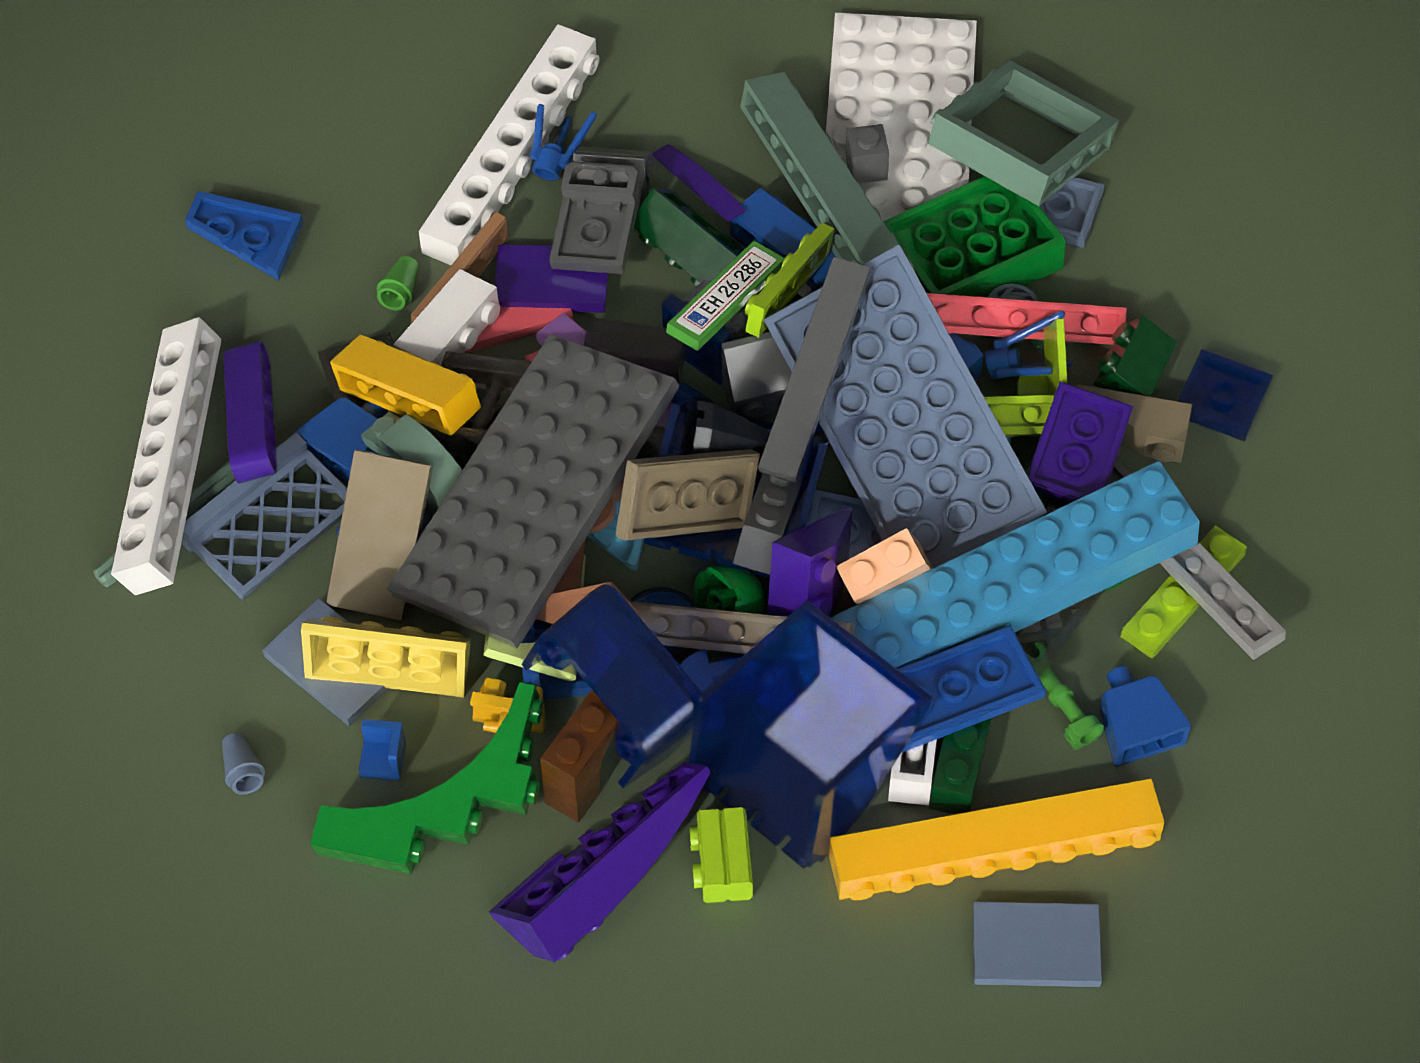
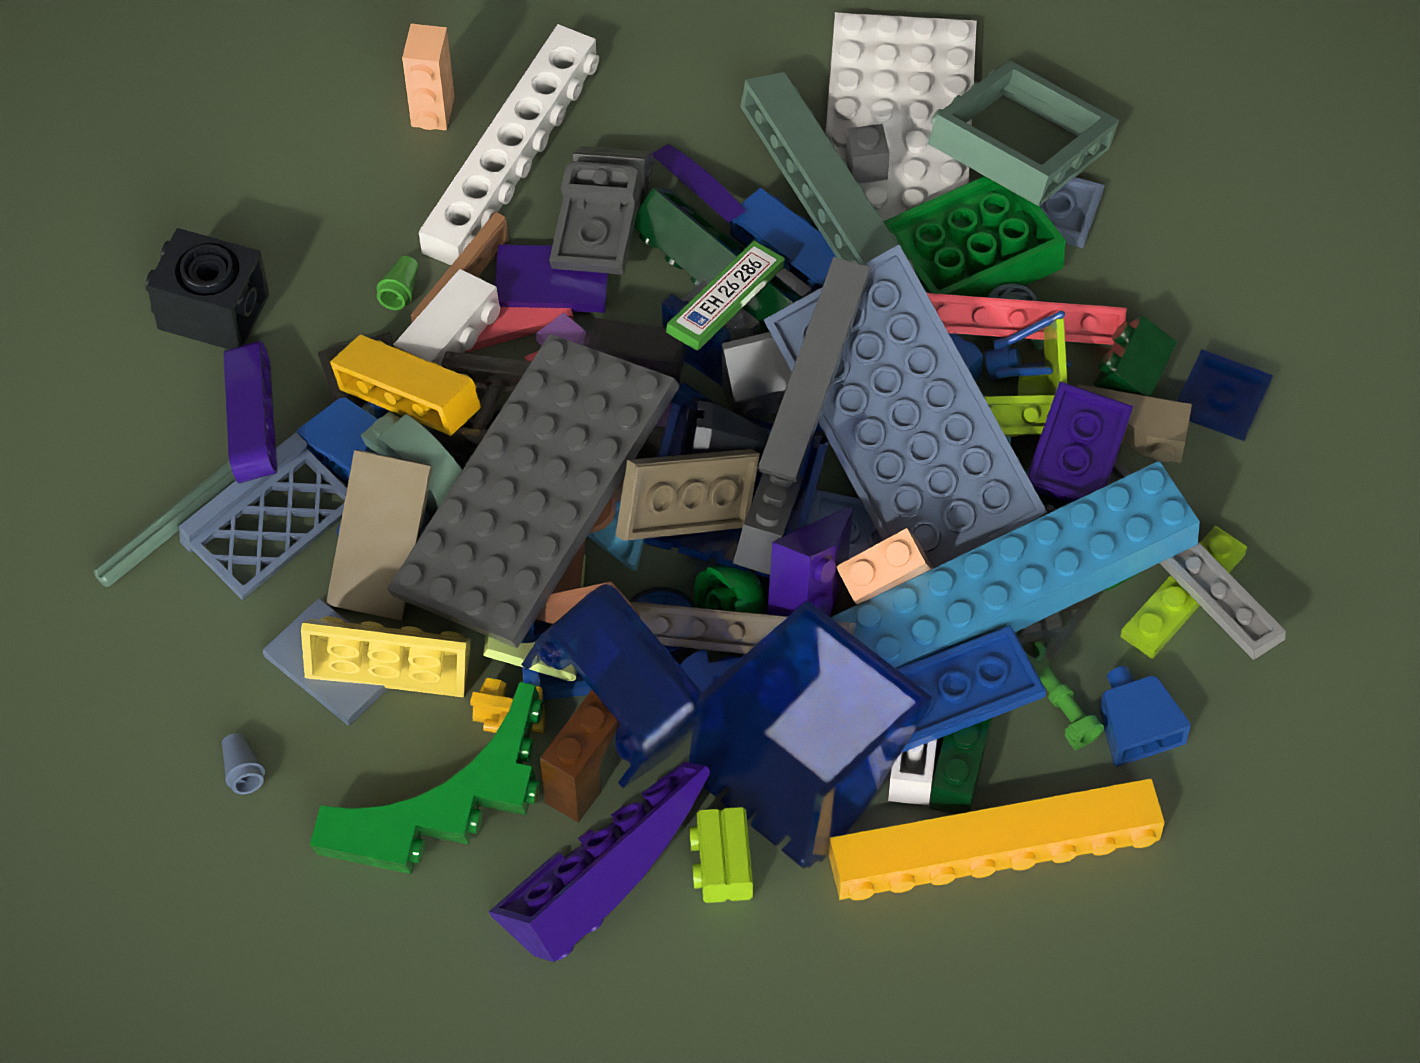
white brick [111,317,222,595] -> none
blue wing [185,191,303,281] -> none
blue panel [359,719,406,781] -> none
blue plant [529,104,597,181] -> none
lime plate [745,222,835,338] -> none
sand blue tile [973,902,1102,987] -> none
none -> black brick [145,228,269,349]
none -> light nougat brick [402,24,455,130]

